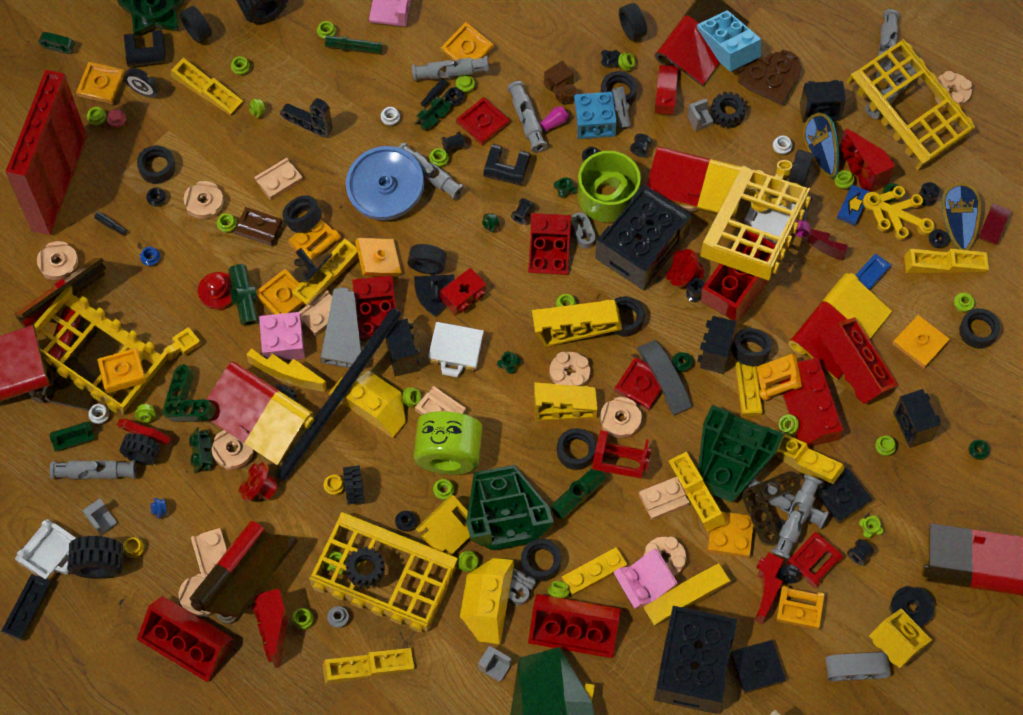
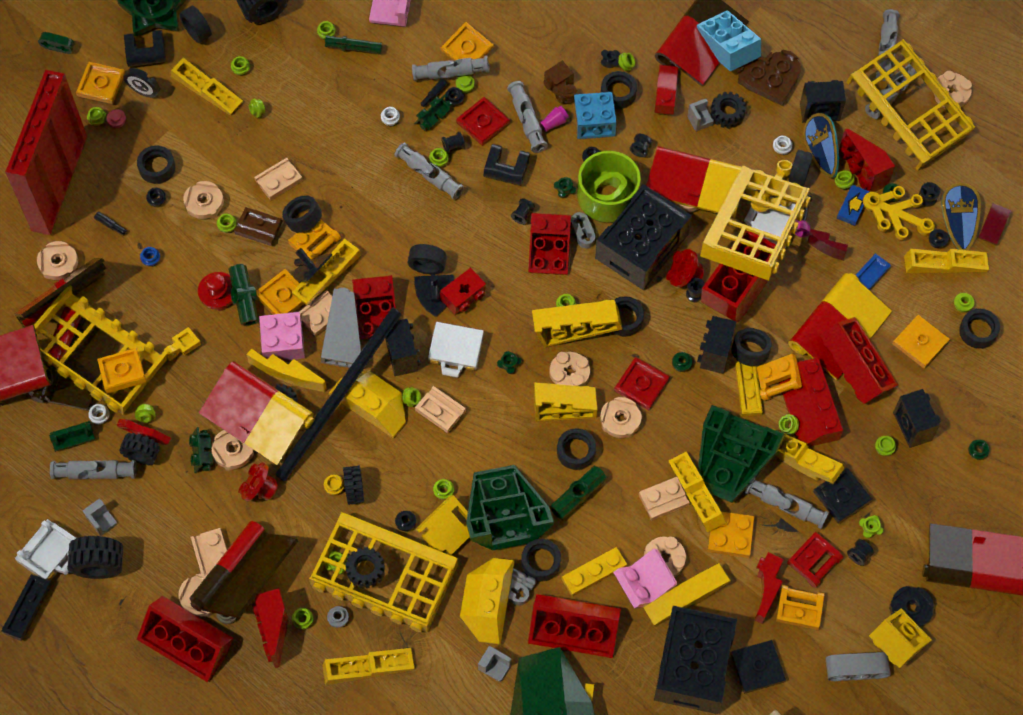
yellow plate [123,537,144,558] -> none
blue plate [150,498,166,519] -> none
dark green beam [162,364,216,422] -> none
black beam [280,98,333,137] -> none
medium blue dish [346,146,424,220] -> none
light orange plate [355,238,401,277] -> none
lime piece [413,411,483,475] -> none
lime plate [458,551,478,572] -> none
dark green plate [482,213,500,232] -> none
lime plate [548,581,569,598] -> none
red panel [592,430,652,479] -> none
light grey pin [612,87,631,127] -> none
black tyre [618,3,647,41] -> none
dark grey slope [637,340,692,416] -> none
dark brown beam [742,471,801,546] -> none
light grey piece [772,474,822,559] -> none
black plate [779,565,800,584] -> none

